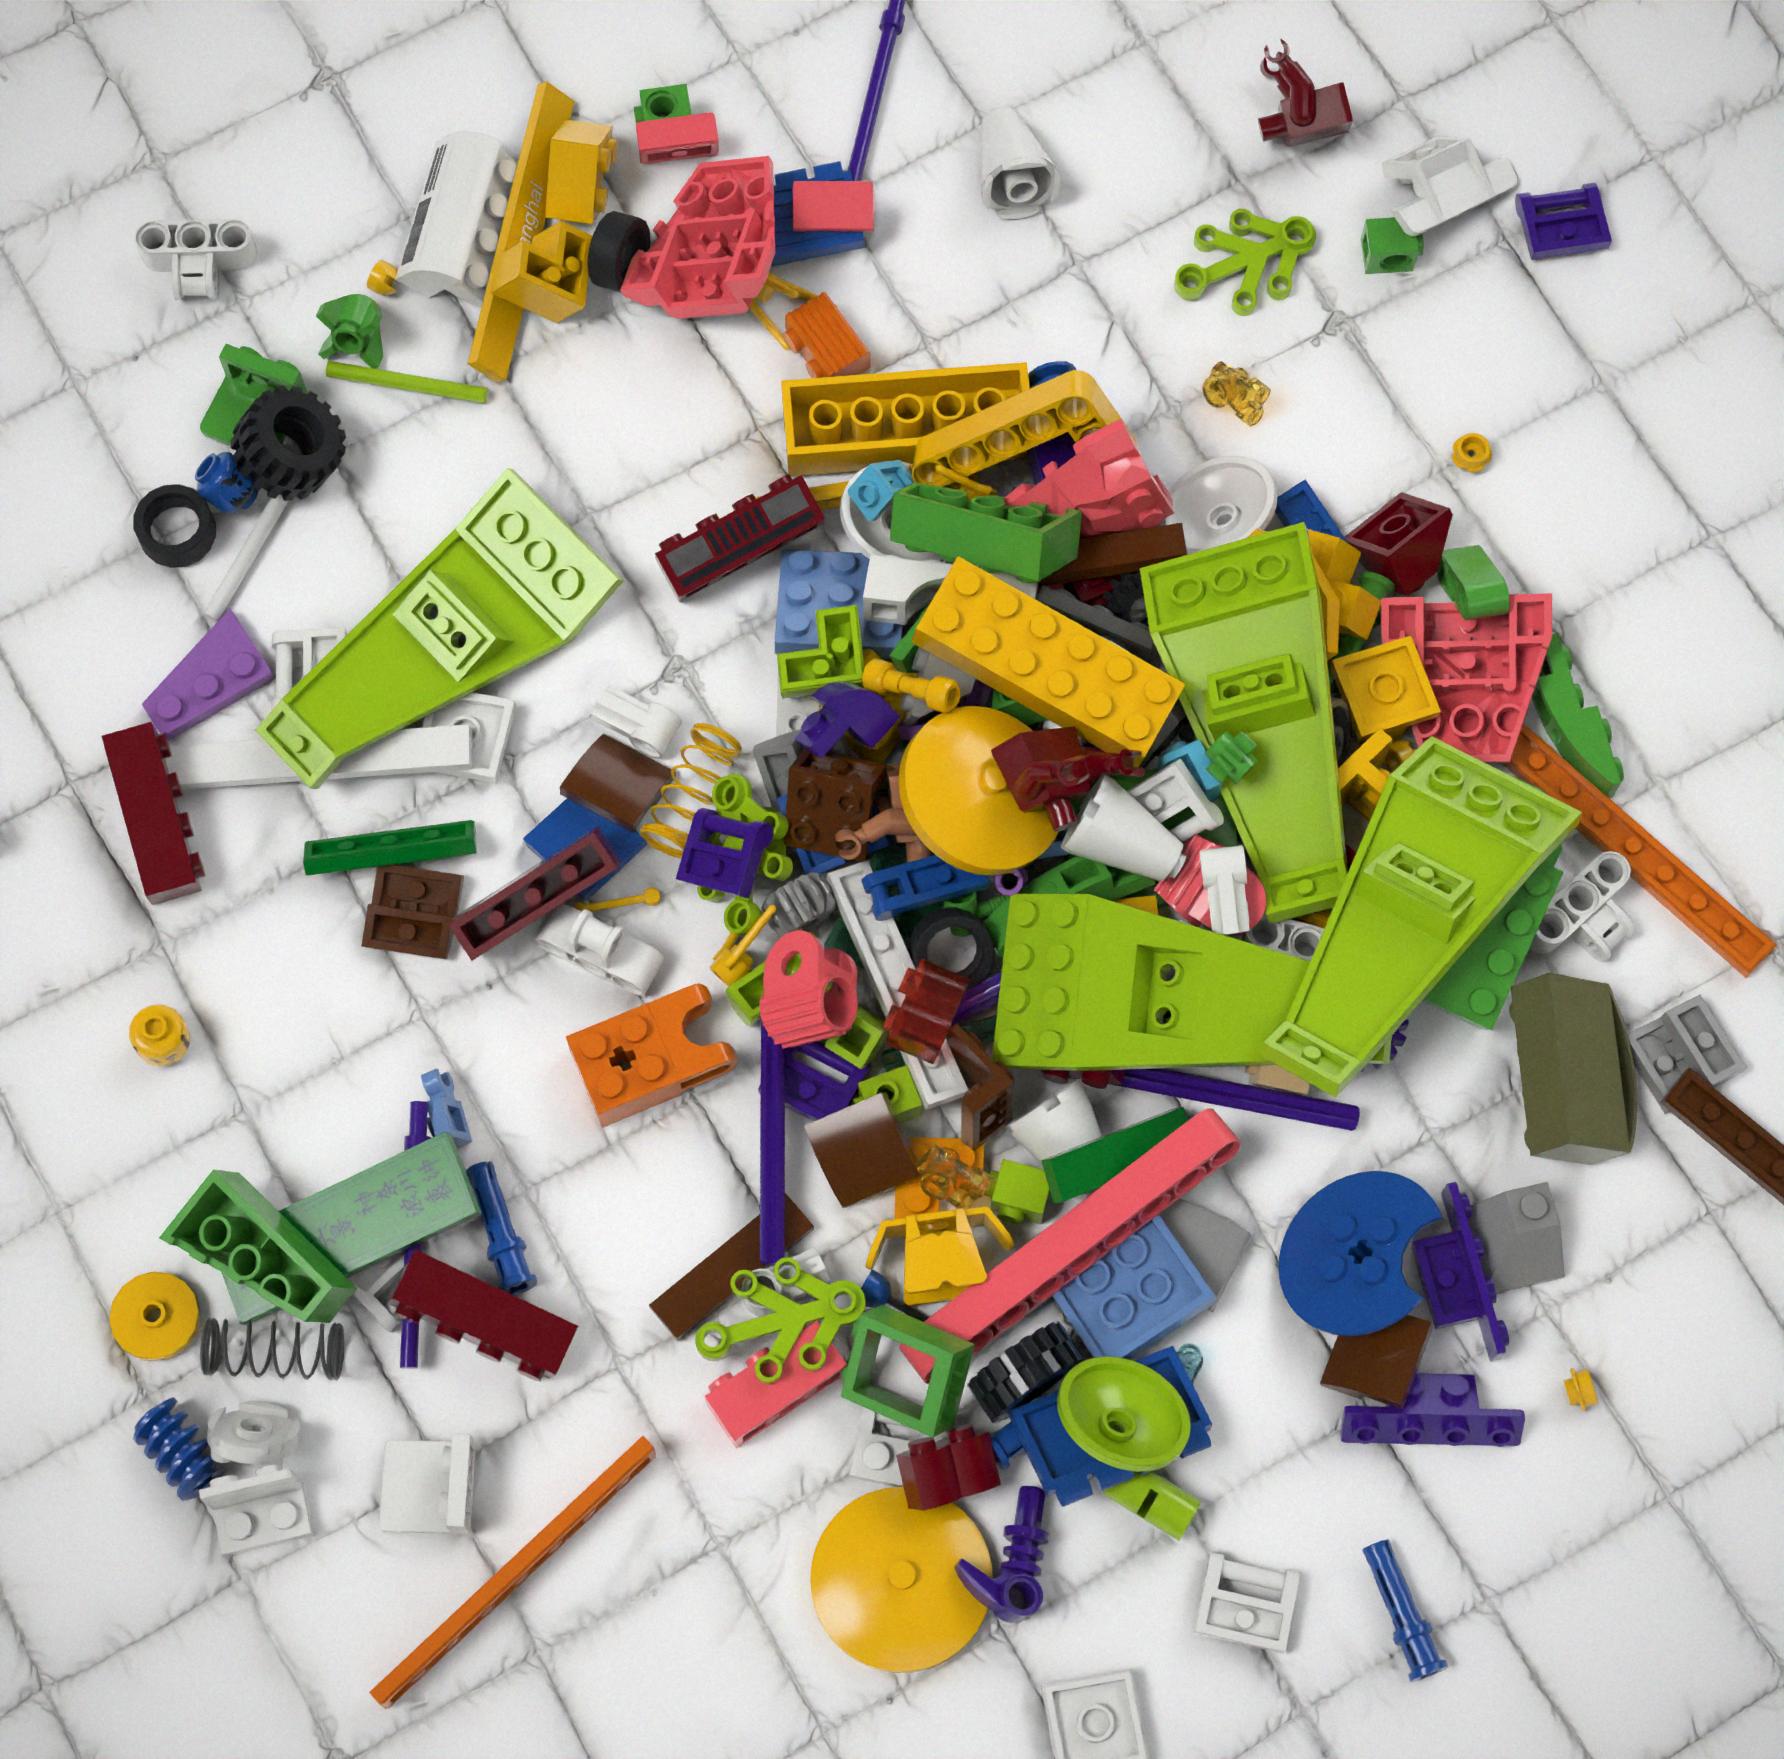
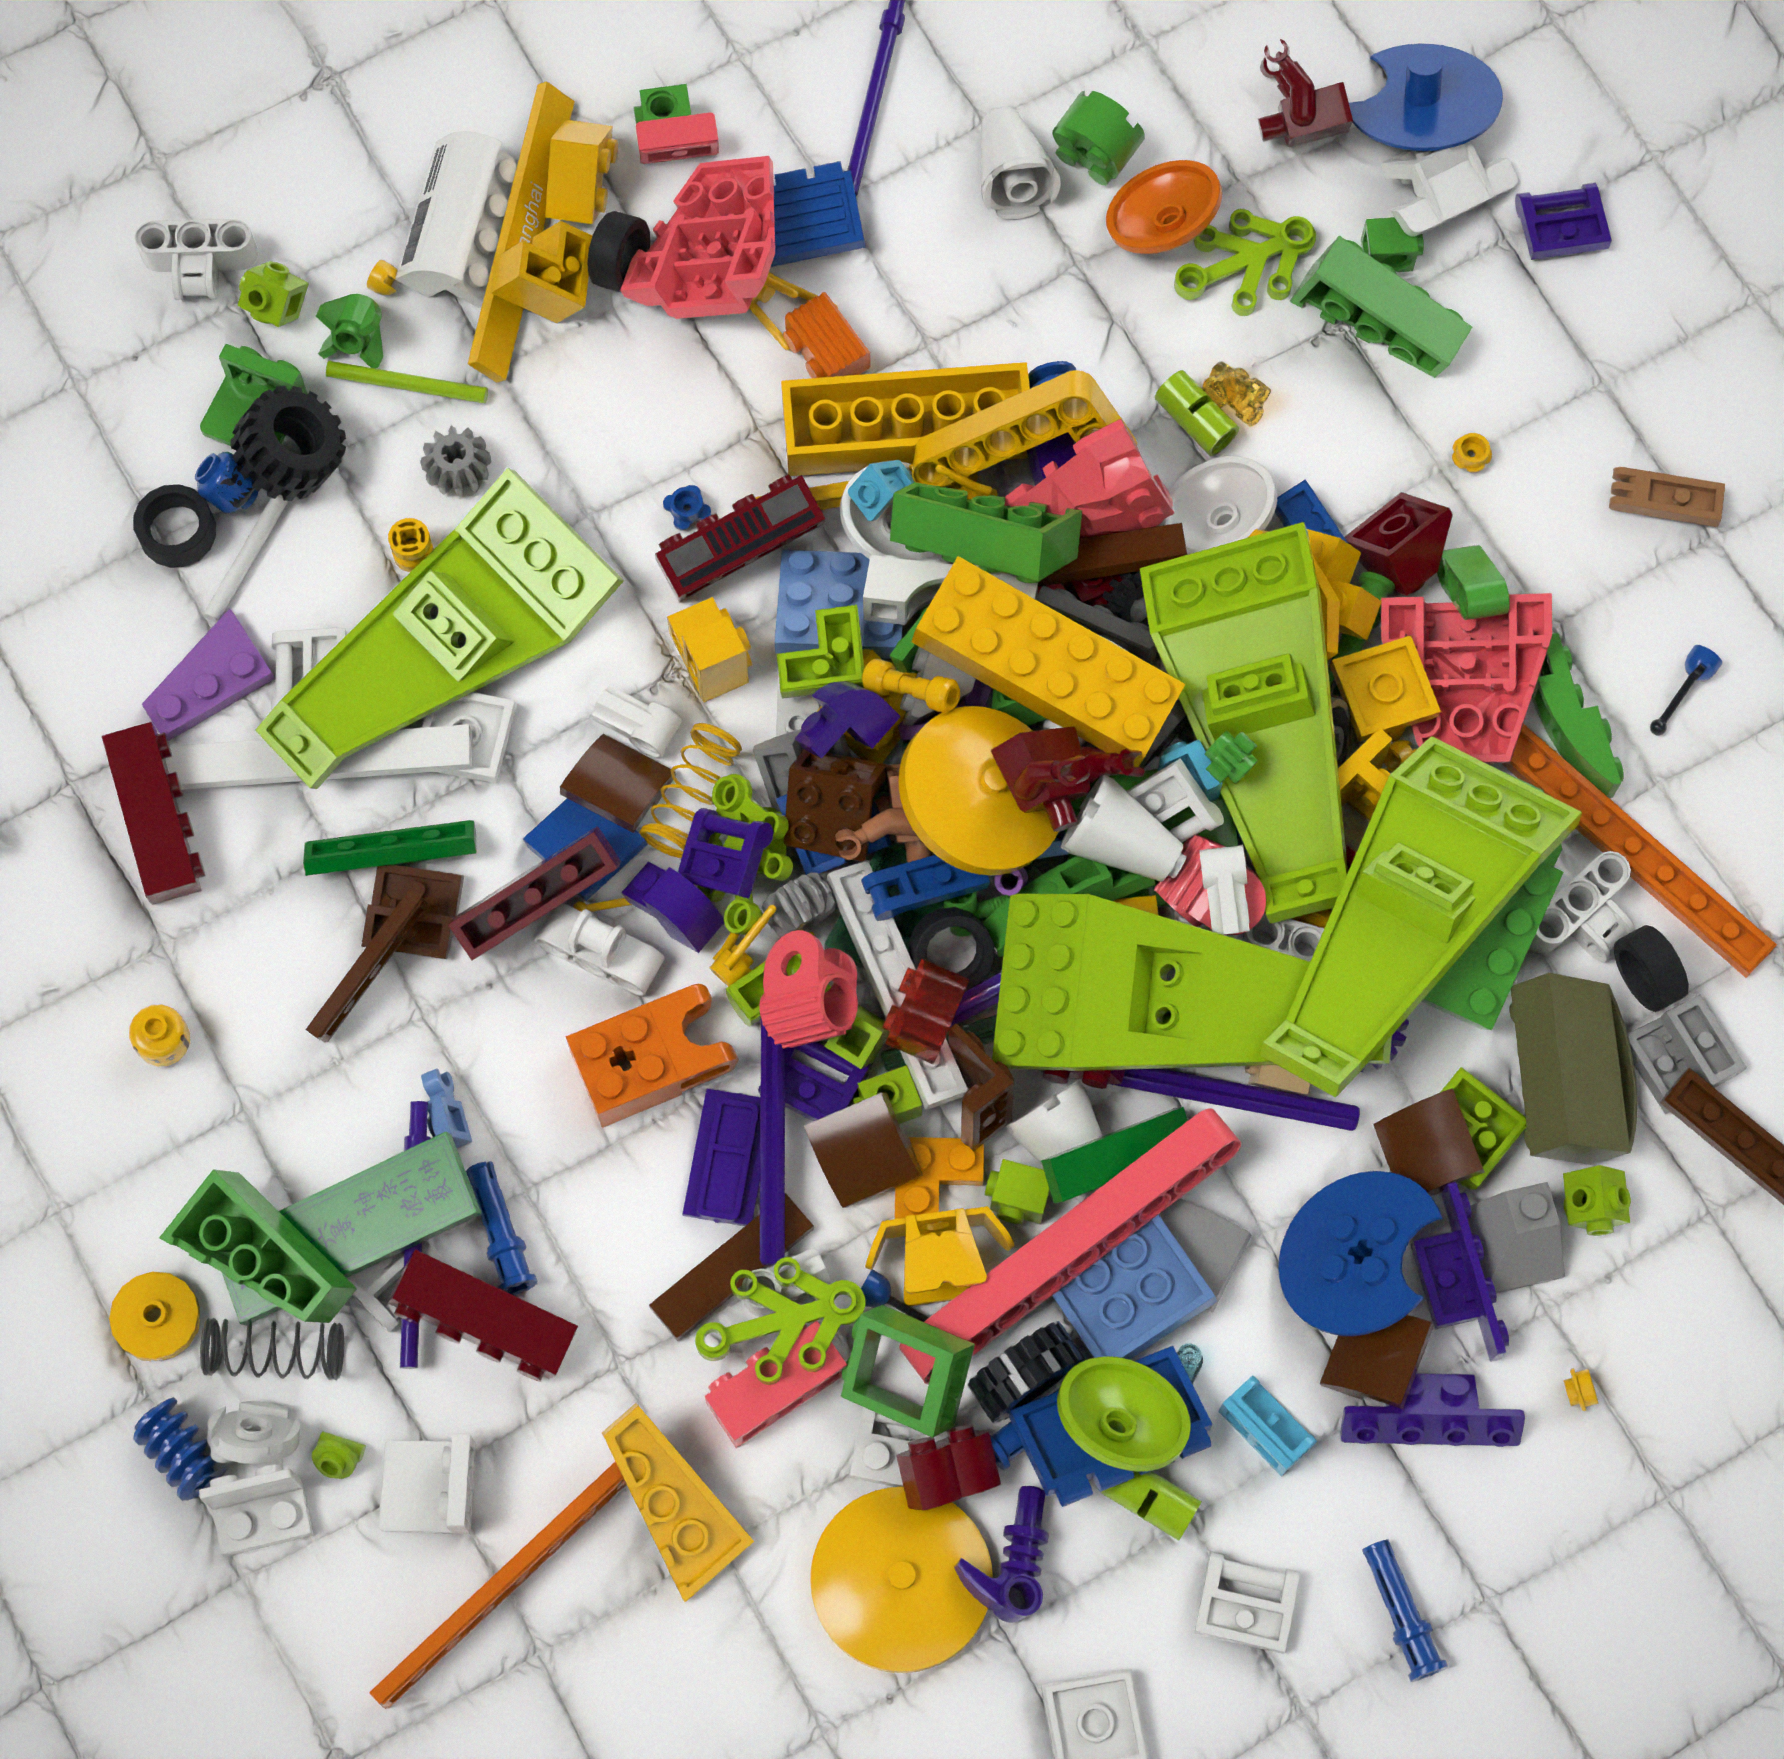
coral slope [793,181,876,232] -> none
clear yellow plate [916,1144,994,1209] -> none
none -> lime brick [237,261,309,327]
none -> reddish brown tile [305,889,429,1043]
none -> lime plate [312,1431,366,1479]
none -> yellow wheel [388,518,434,572]
none -> light grey gear [420,425,492,498]
none -> yellow wing [602,1403,754,1602]
none -> dark purple brick [621,861,724,953]
none -> blue plate [663,485,711,531]
none -> yellow brick [667,597,752,703]
none -> dark purple piece [682,1088,760,1226]
none -> bright green brick [1052,90,1145,186]
none -> orange dish [1106,160,1222,254]
none -> lime pin [1155,370,1240,456]
none -> medium azure hinge [1218,1375,1317,1477]
none -> bright green wedge [1289,235,1473,378]
none -> blue piece [1349,43,1503,151]
none -> reddish brown slope [1373,1088,1485,1196]
none -> lime brick [1440,1067,1527,1190]
none -> lime brick [1563,1165,1631,1236]
none -> medium nougat hinge [1609,467,1725,527]
none -> black tyre [1614,925,1689,1012]
none -> hinge [1650,645,1723,736]

